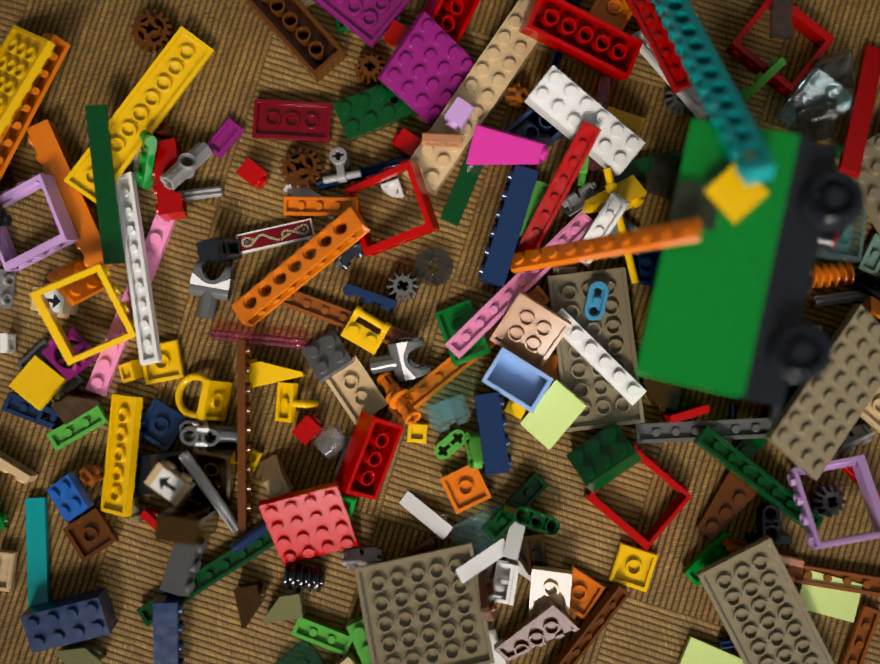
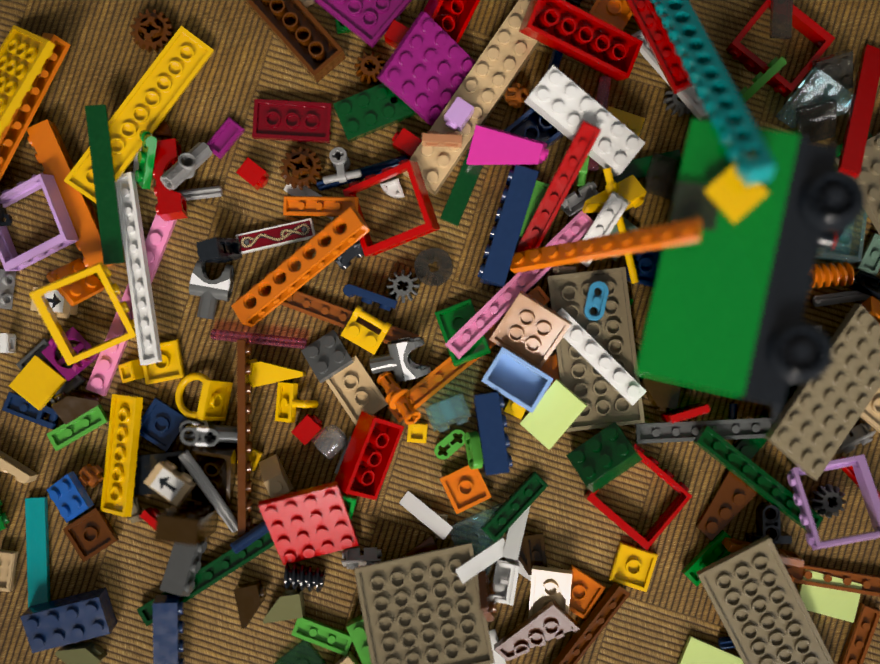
dark green beam [504,501,560,535] -> none

